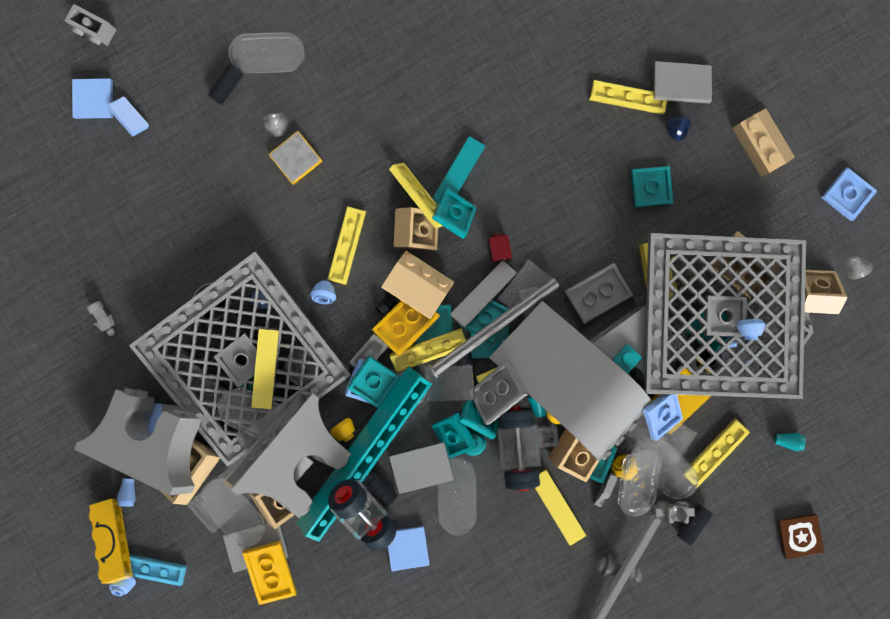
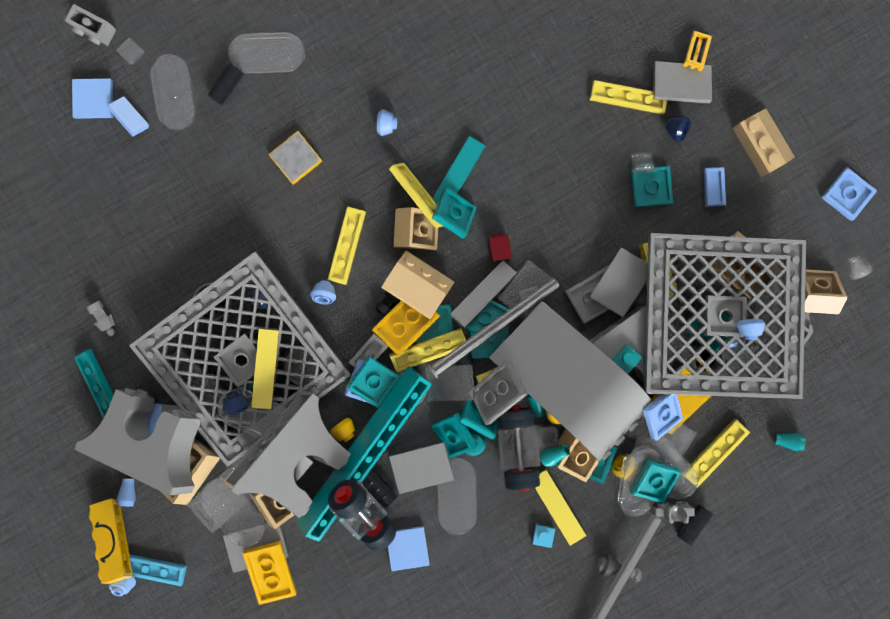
clear cone [262,113,288,137] -> none
light grey tile [594,472,618,507] -> none
reddish brown tile [777,514,824,559] -> none
none -> teal tile [74,349,113,419]
none -> clear tile [116,37,145,65]
none -> clear tile [150,54,196,131]
none -> dark blue cone [222,391,249,415]
none -> light blue cone [377,109,397,136]
none -> medium azure plate [532,524,555,548]
none -> teal cone [540,444,570,467]
none -> light grey tile [590,248,648,317]
none -> teal tile [630,459,682,503]
none -> clear tile [631,152,654,173]
none -> yellow tile [683,31,712,71]
none -> light blue tile [703,167,726,207]

